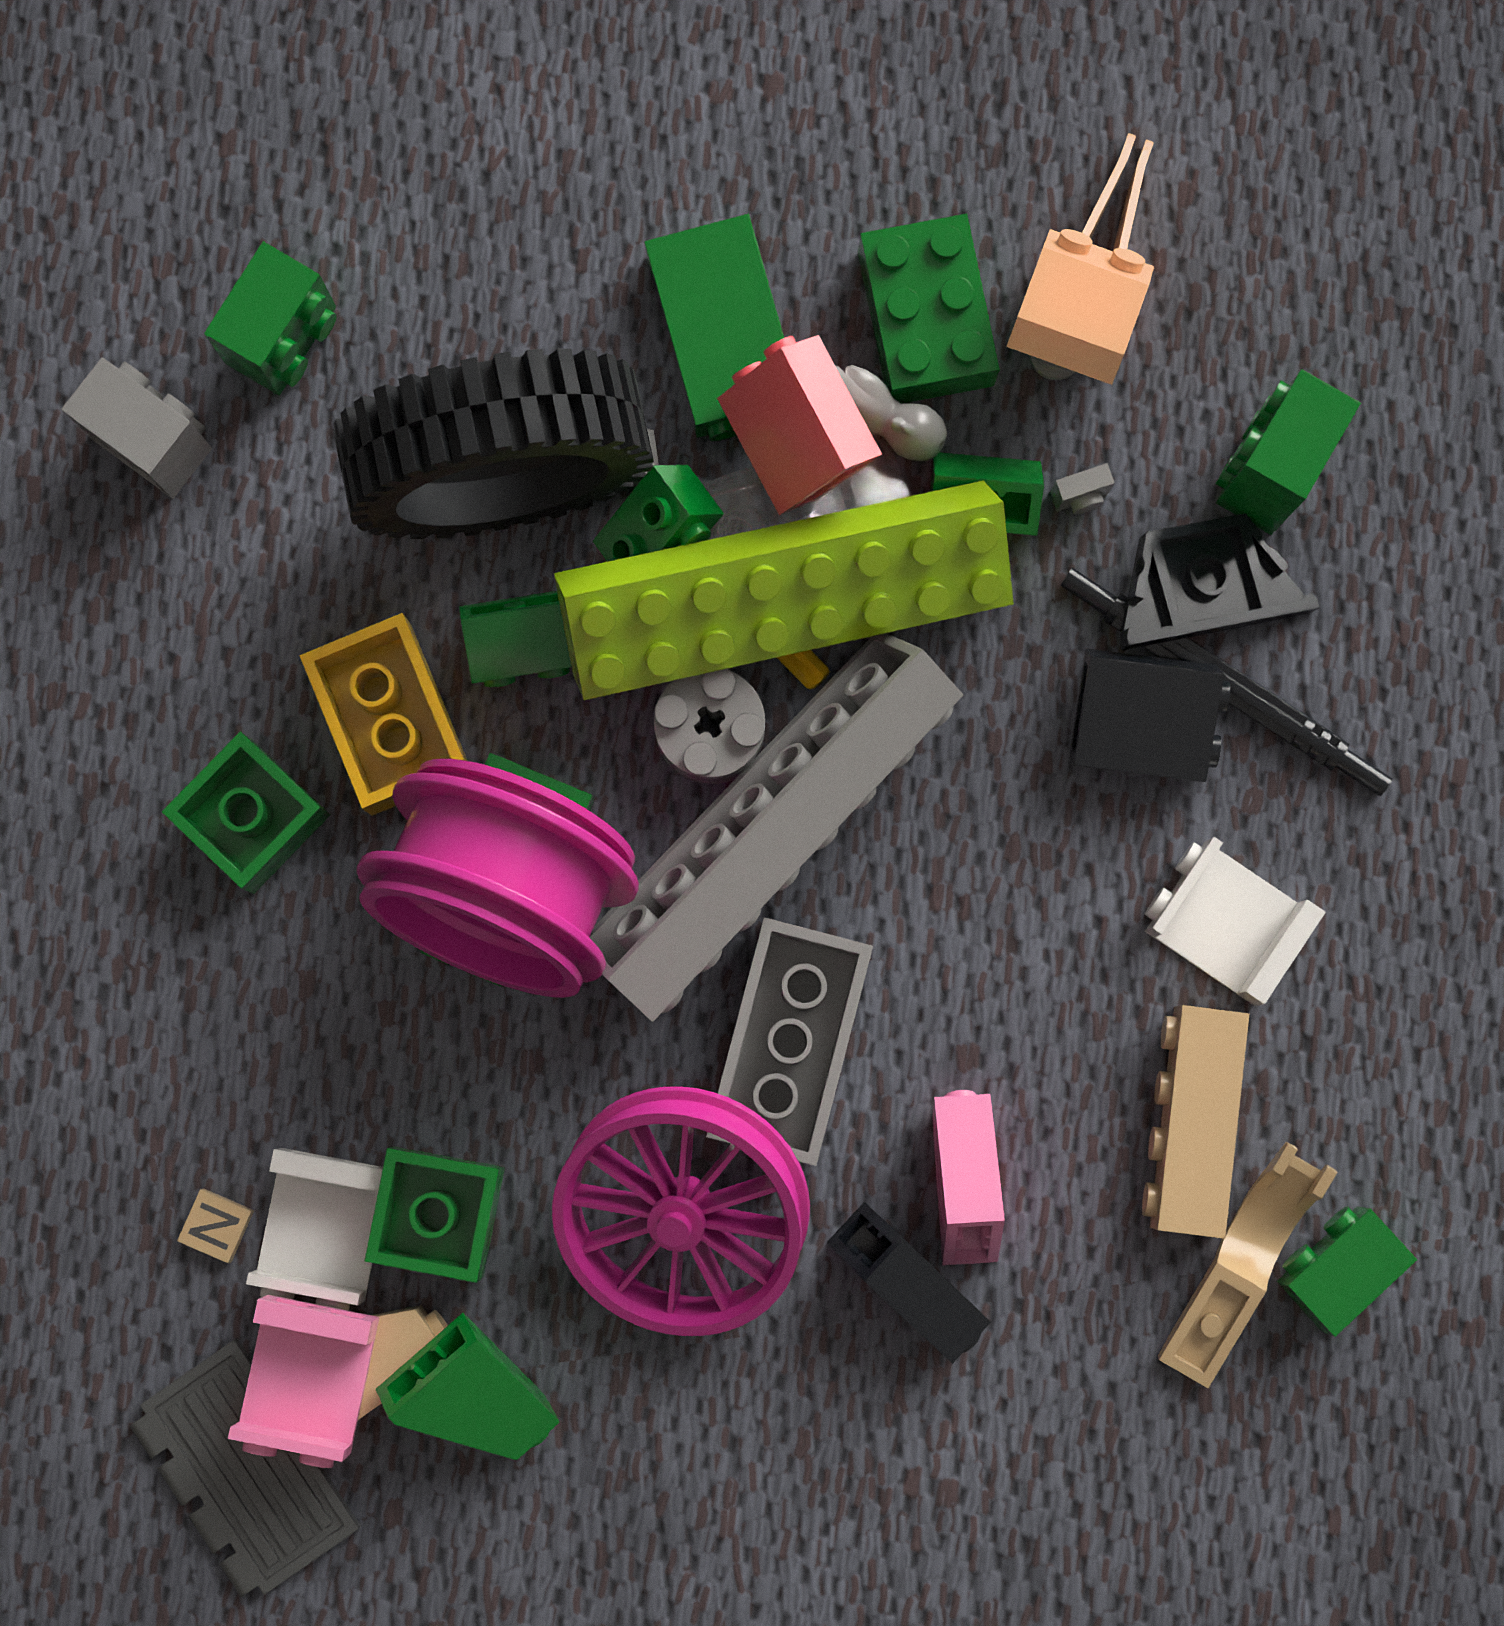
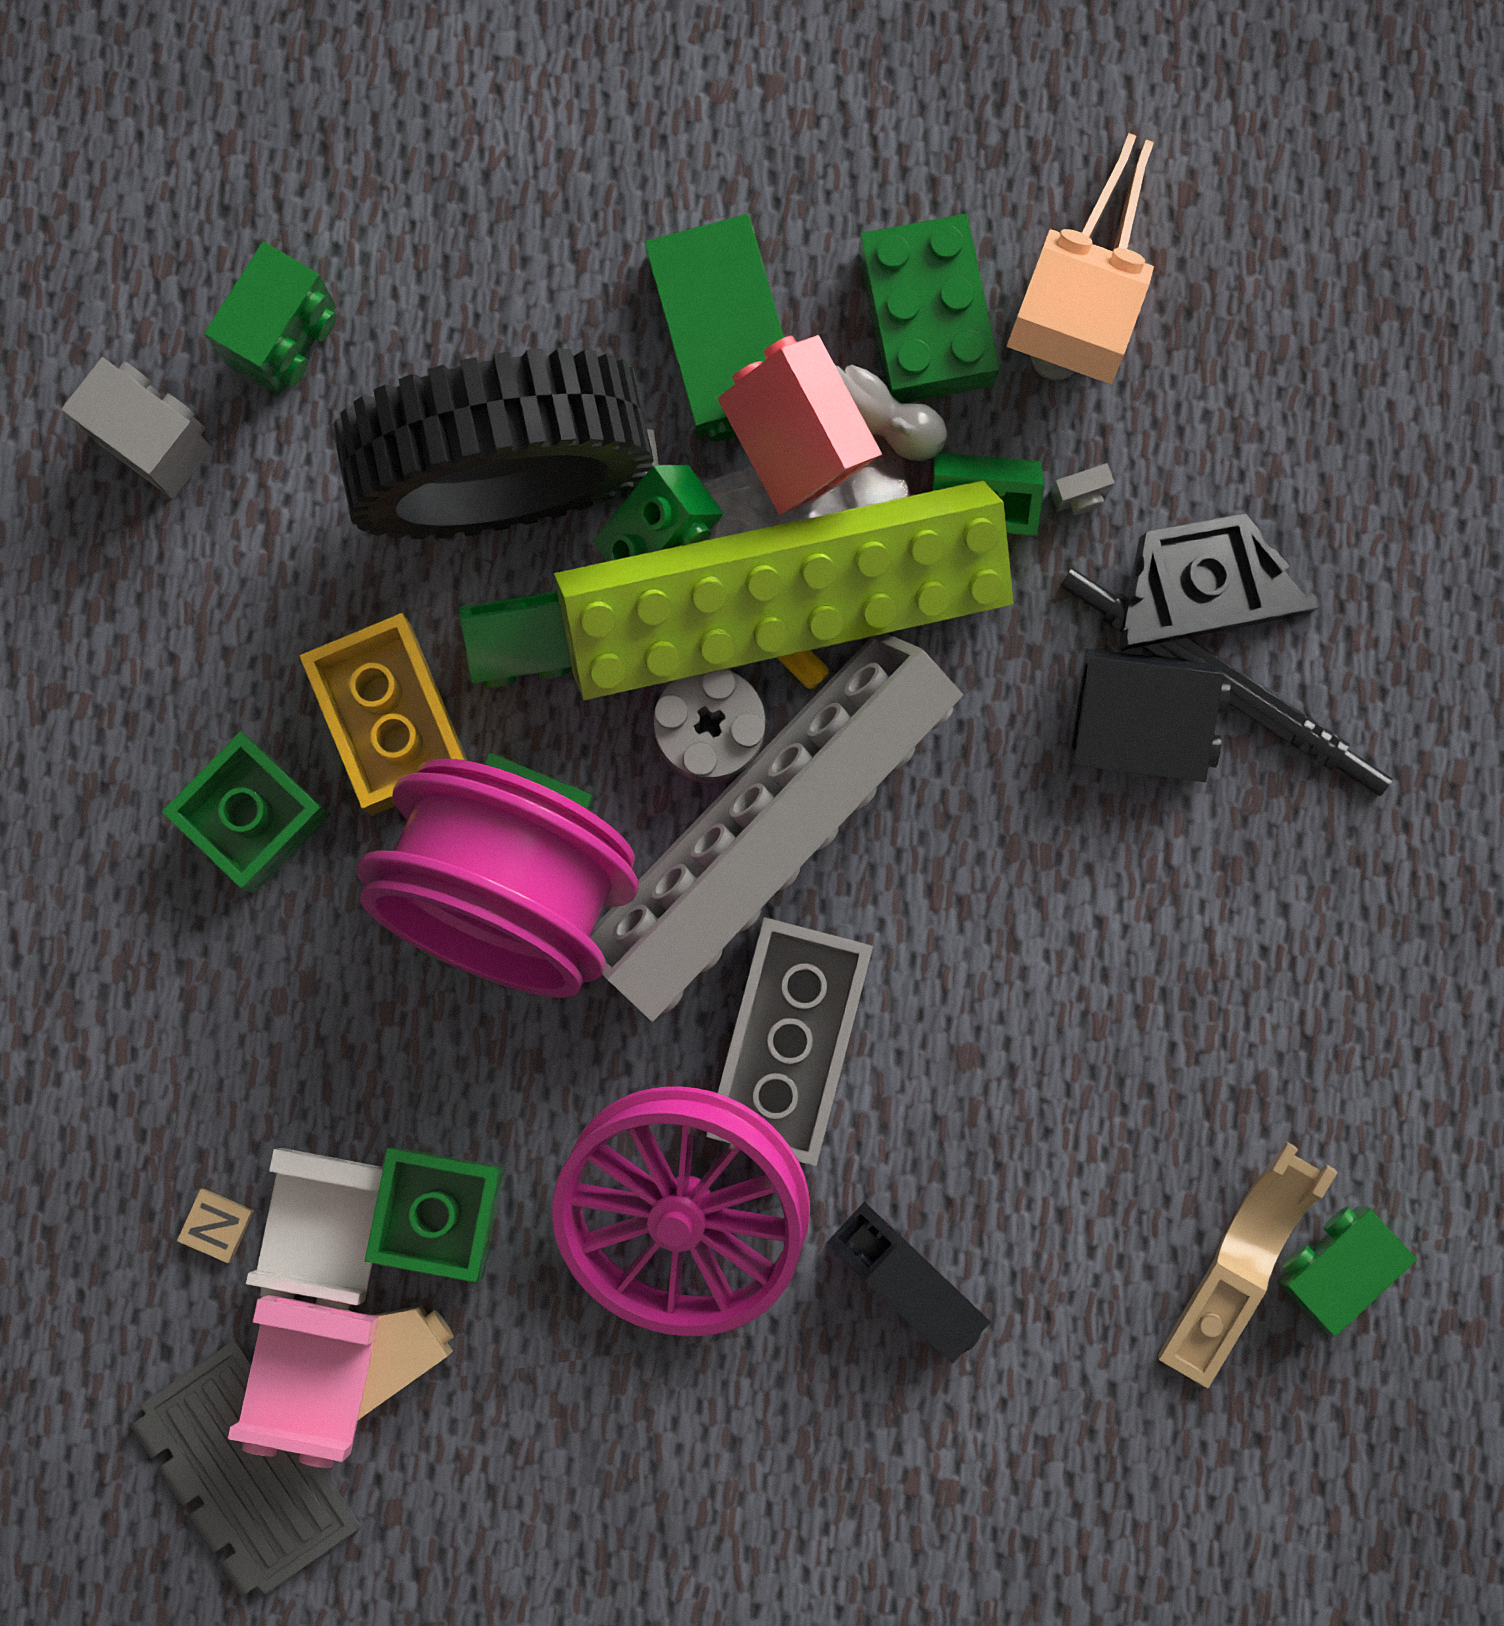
green slope [376,1313,560,1460] -> none
bright pink slope [932,1090,1005,1265] -> none
tan brick [1142,1005,1249,1239] -> none
white panel [1145,837,1326,1006] -> none
green brick [1215,369,1361,535] -> none

